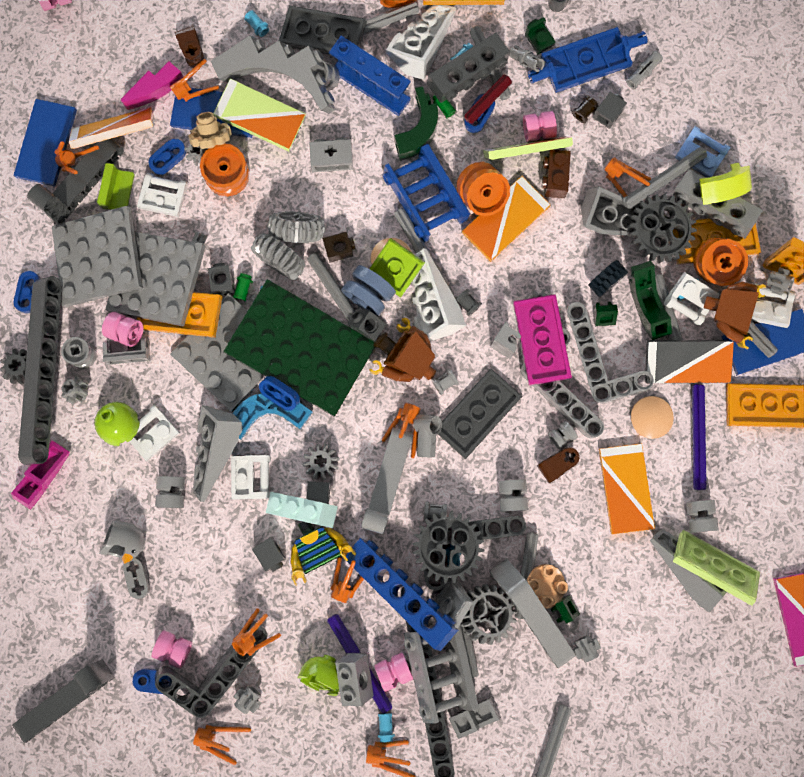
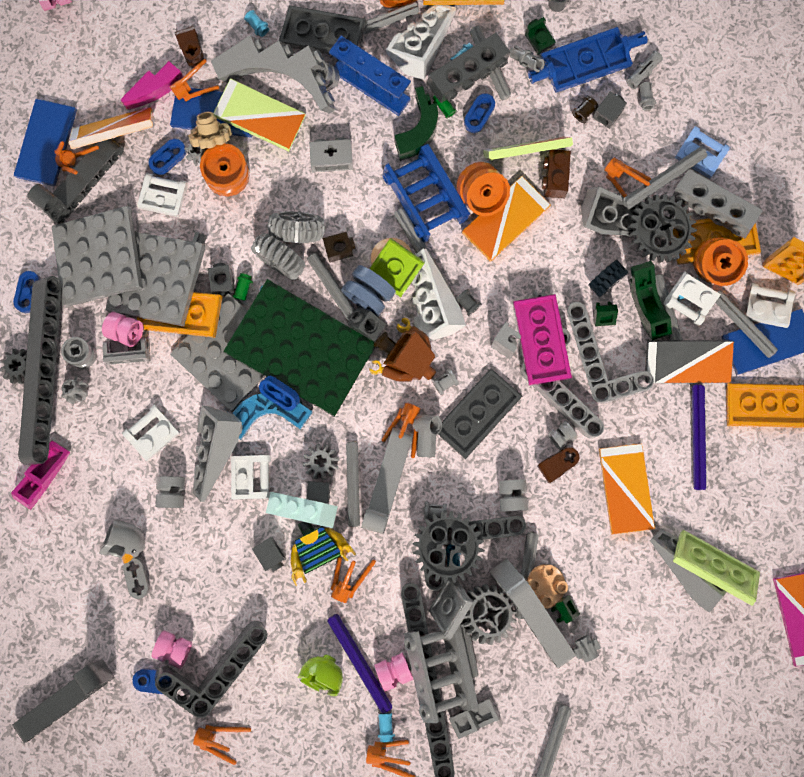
lime cylinder [94,402,140,446] -> none
lime panel [97,163,135,210] -> none
orange plant [232,608,281,656] -> none
light grey gear [233,685,262,714] -> none
light grey brick [335,653,374,707] -> none
blue brick [346,538,459,651] -> none
dark red axle [464,74,512,124] -> none
bright pink wheel [523,111,557,142] -> none
light nougat dish [631,396,674,439] -> none
light grey wheel [686,500,719,533] -> none
neon yellow arch [699,163,752,205] -> none
dark orange torso [704,282,766,349] -> none
light grey gear [767,267,795,295] -> none
none -> light grey axle [346,442,360,527]
none -> light grey pin [639,82,656,110]

